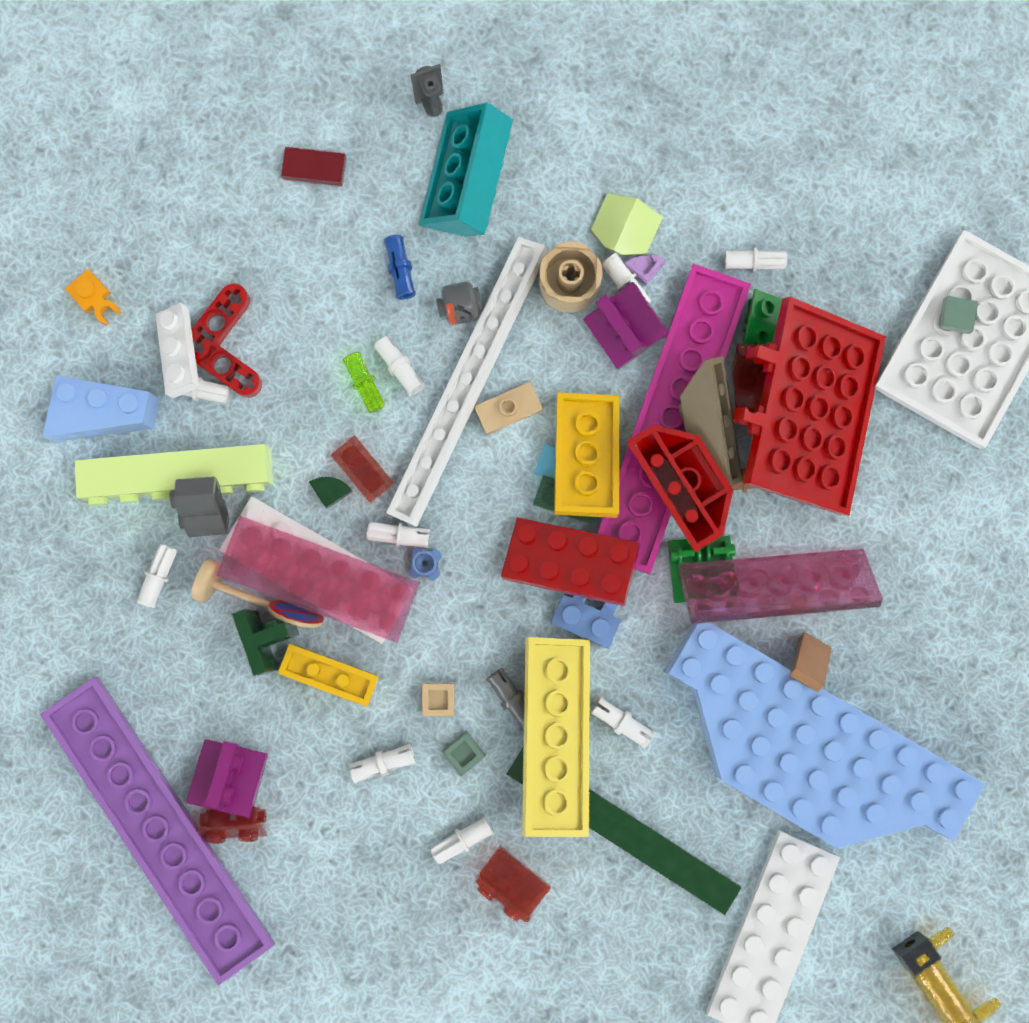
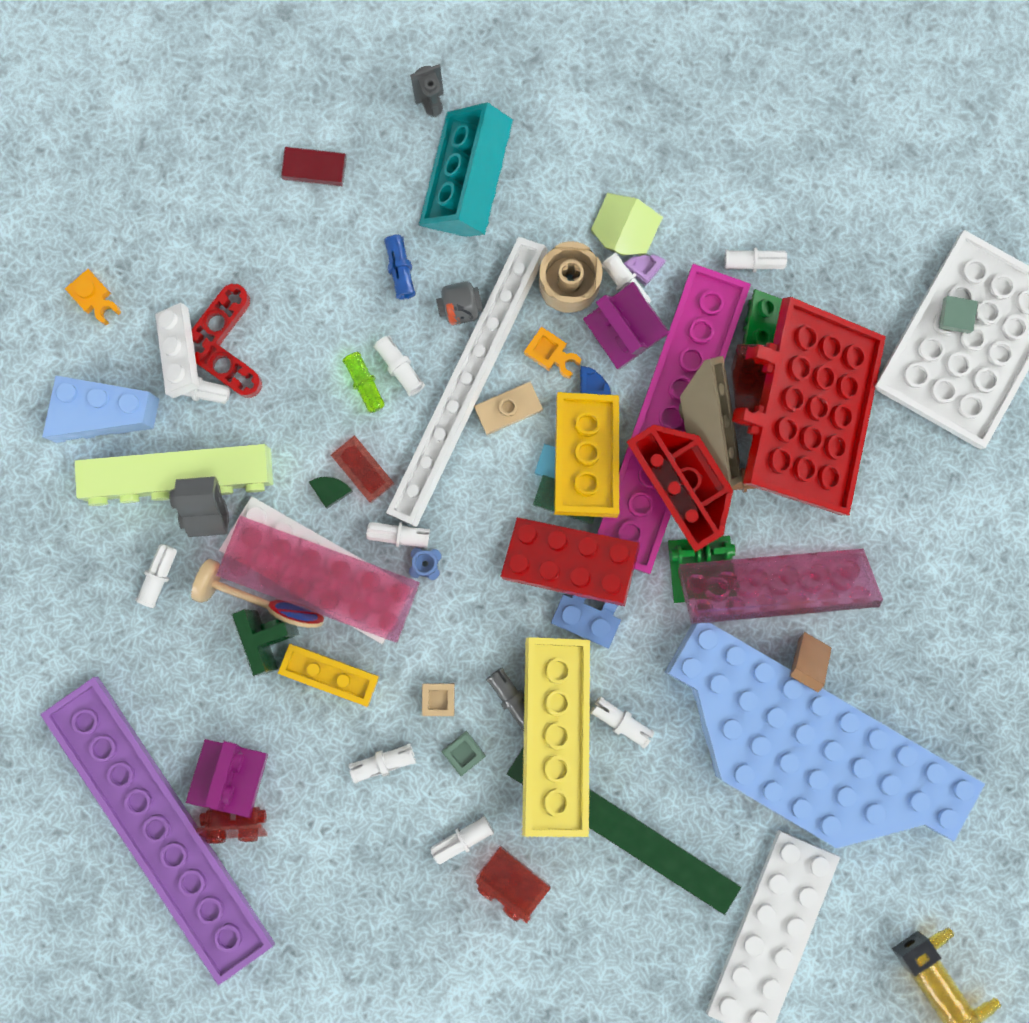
none -> light orange plate [524,326,582,379]
none -> blue tile [580,366,611,395]

